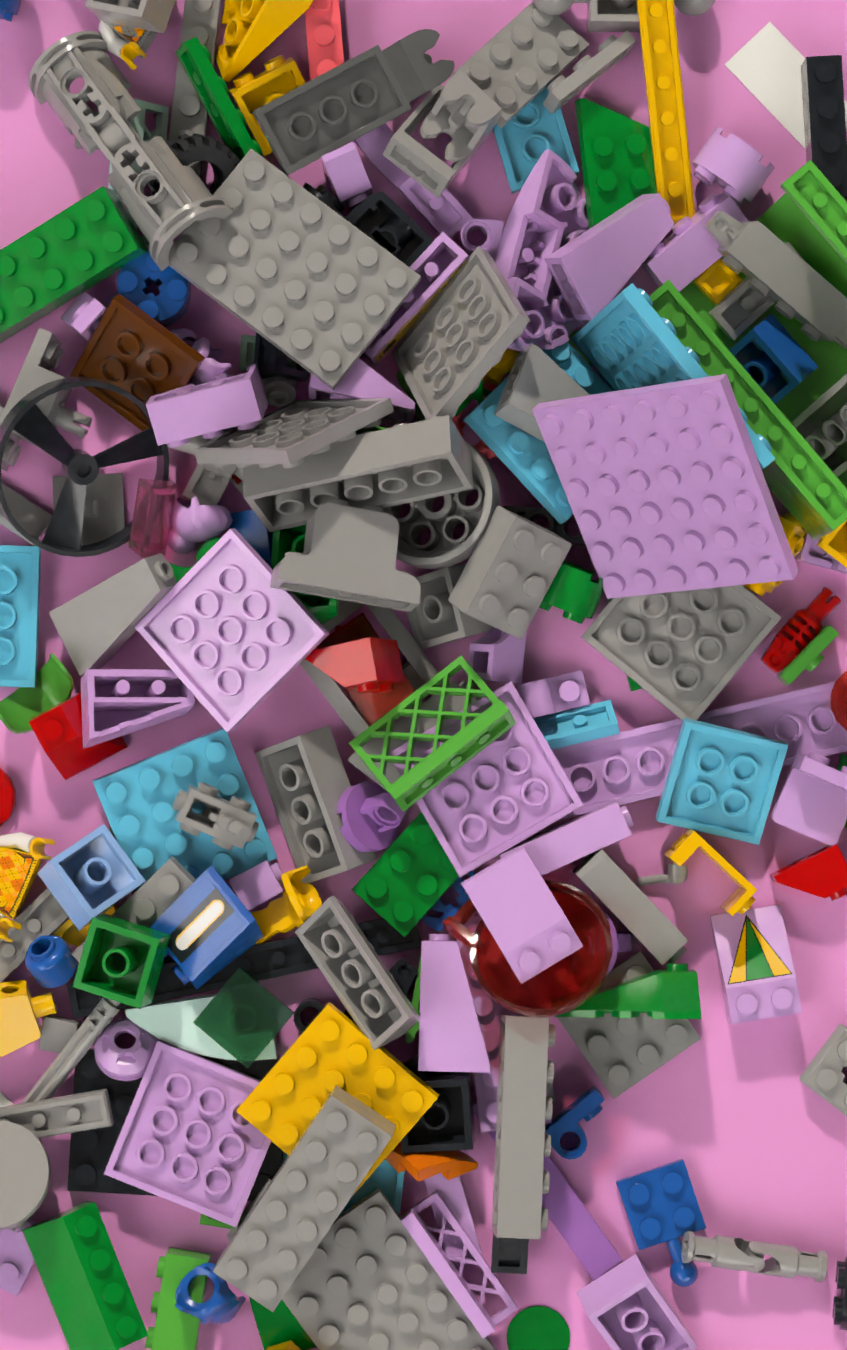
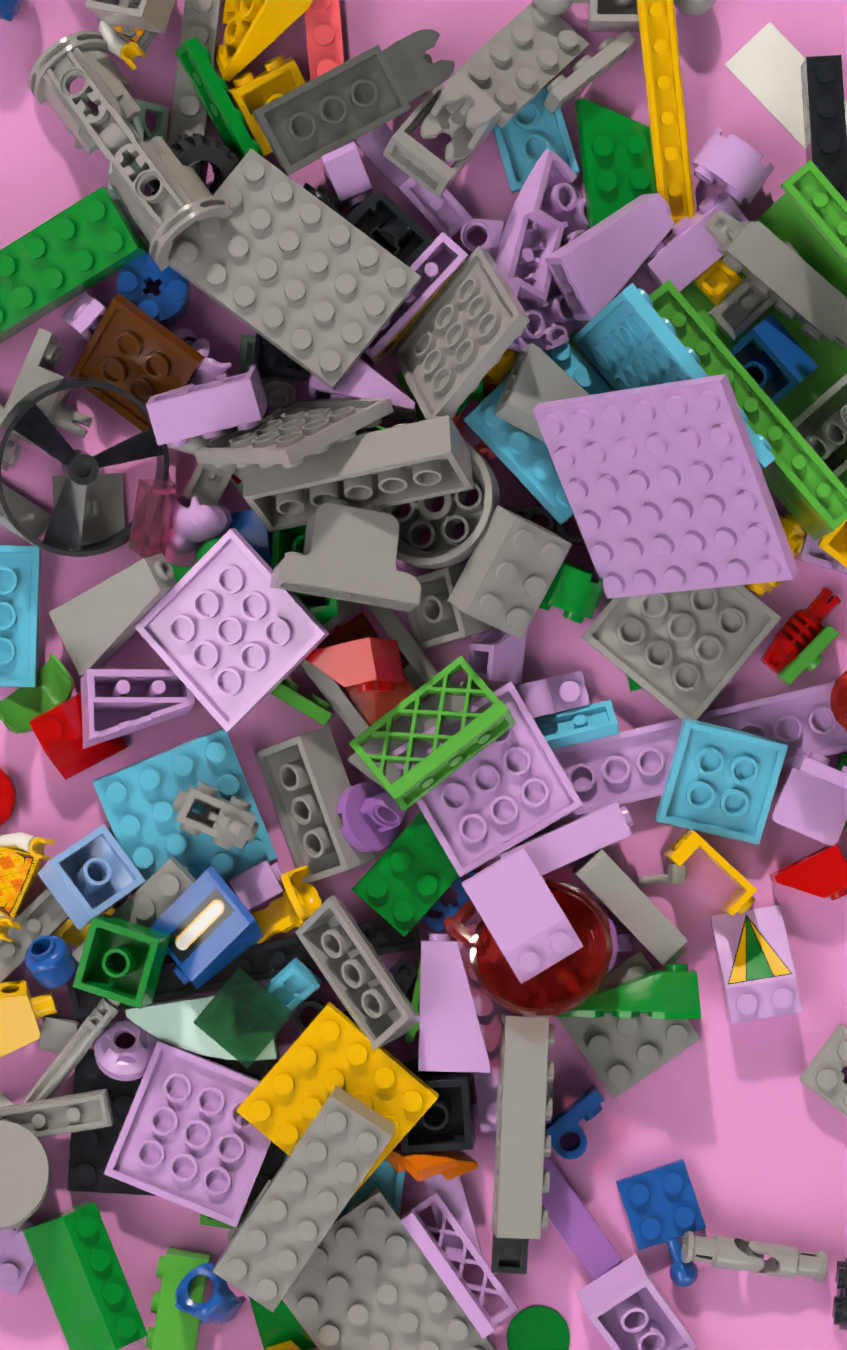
none -> medium azure plate [247,958,322,1028]
none -> bright green plate [270,678,333,726]

